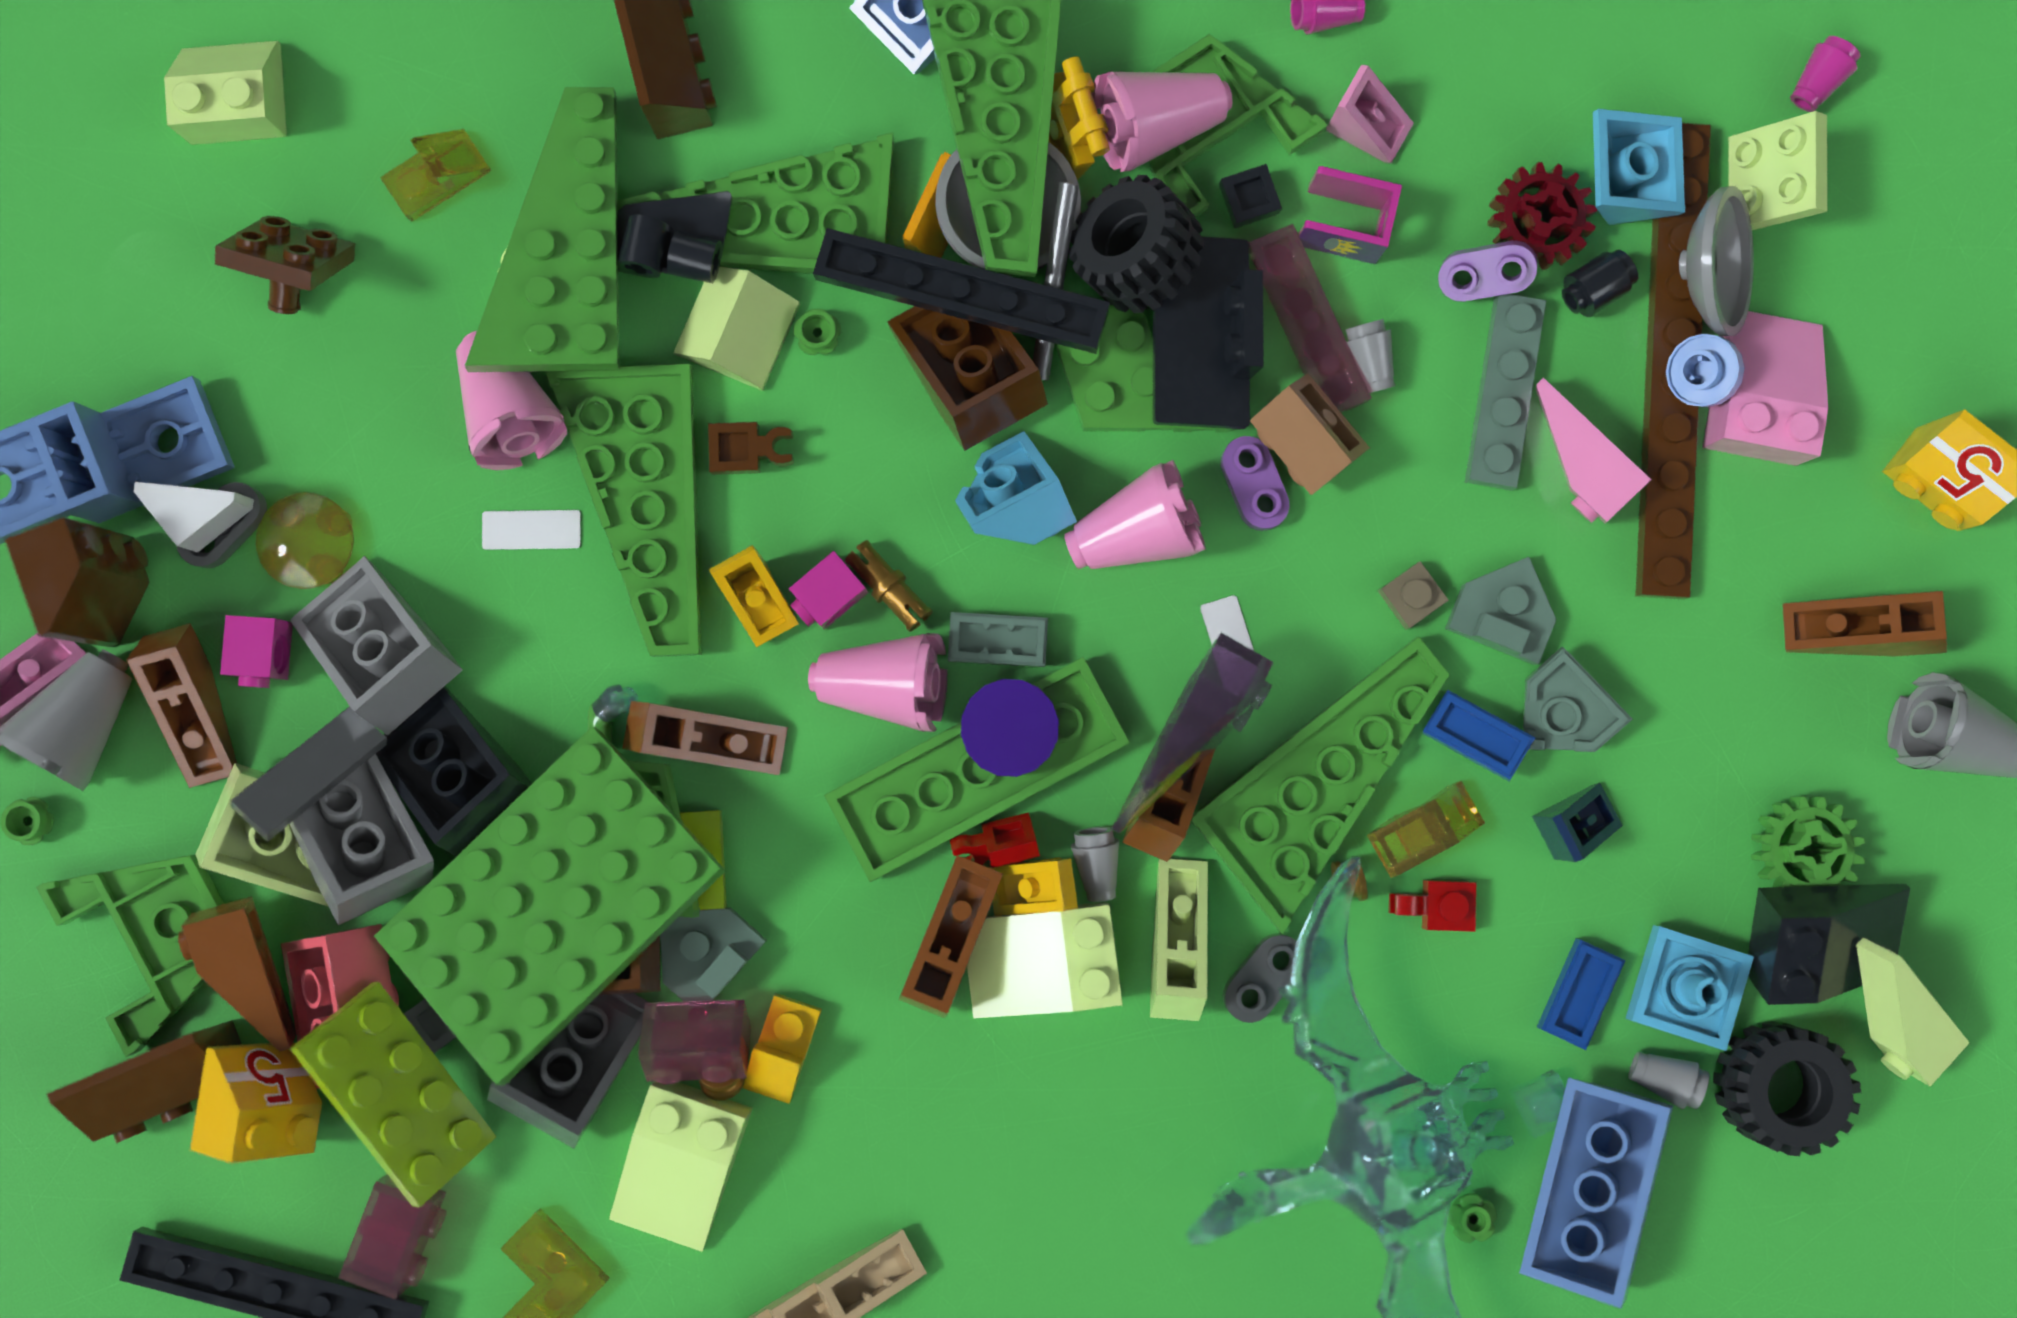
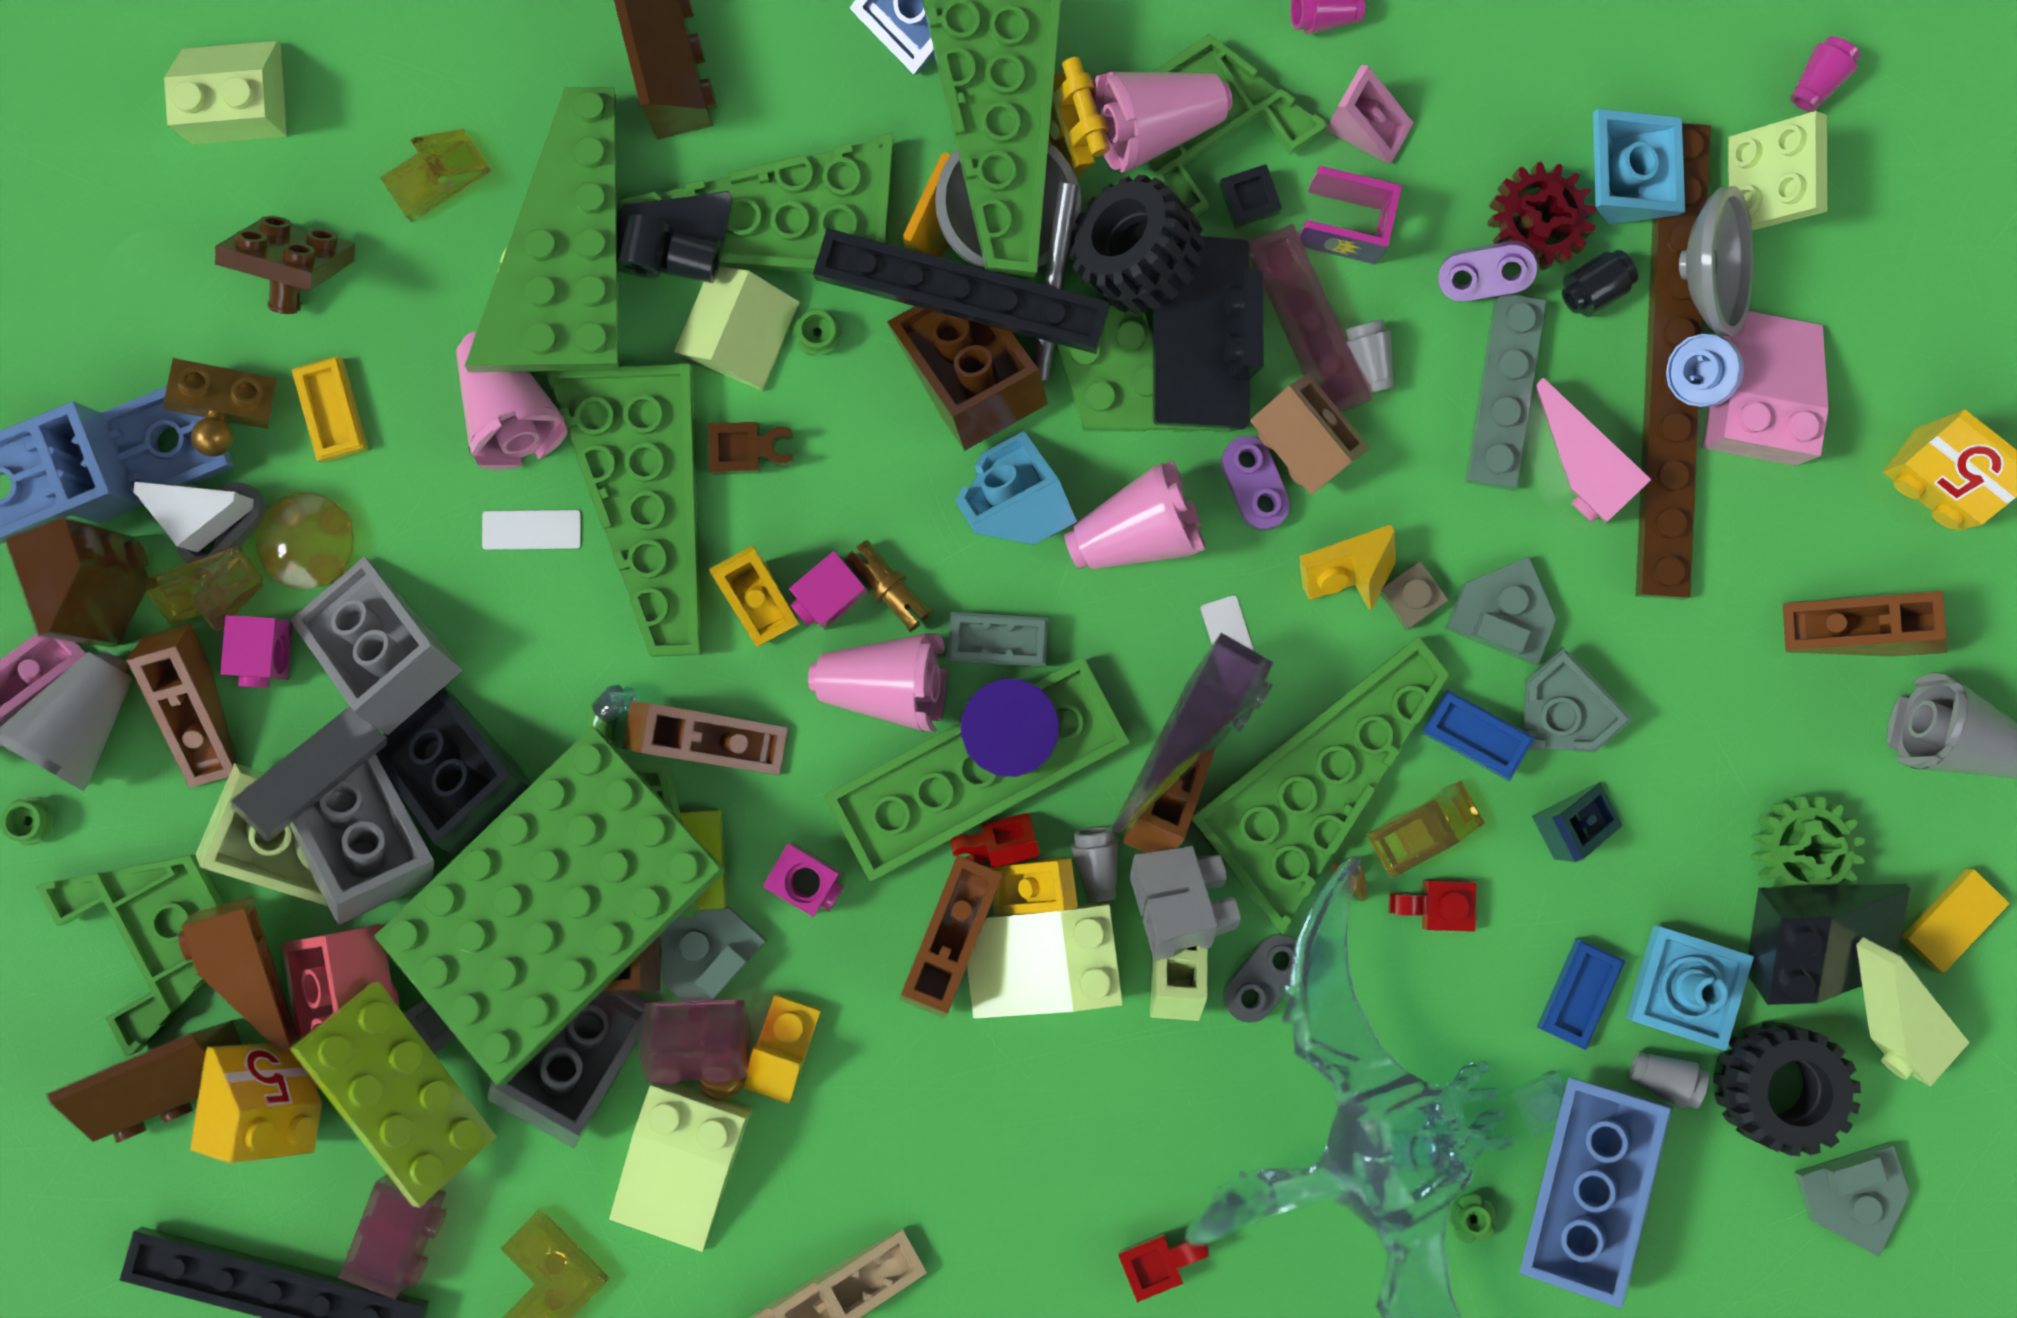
none -> clear yellow slope [145,545,264,631]
none -> pearl gold plate [164,358,277,457]
none -> yellow tile [291,356,369,463]
none -> dark pink brick [762,842,844,917]
none -> red plate [1118,1232,1210,1303]
none -> light grey hips [1130,846,1240,962]
none -> yellow slope [1299,524,1396,610]
none -> sand green plate [1794,1143,1910,1257]
none -> yellow tile [1901,868,2010,974]

